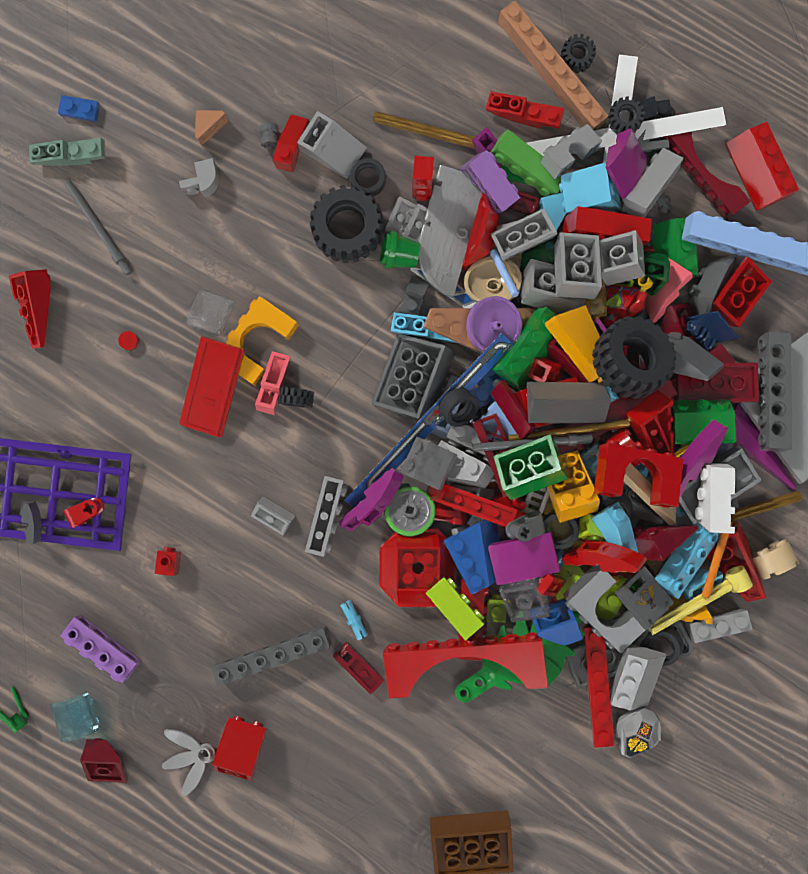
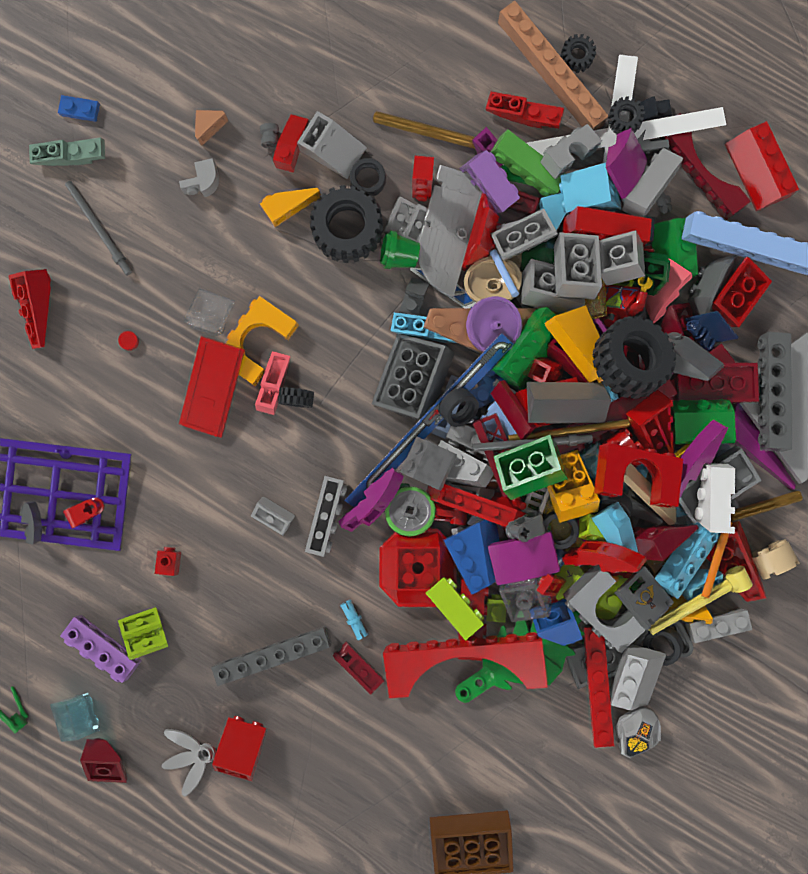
none -> lime slope [118,607,168,660]
none -> light orange slope [260,188,321,227]

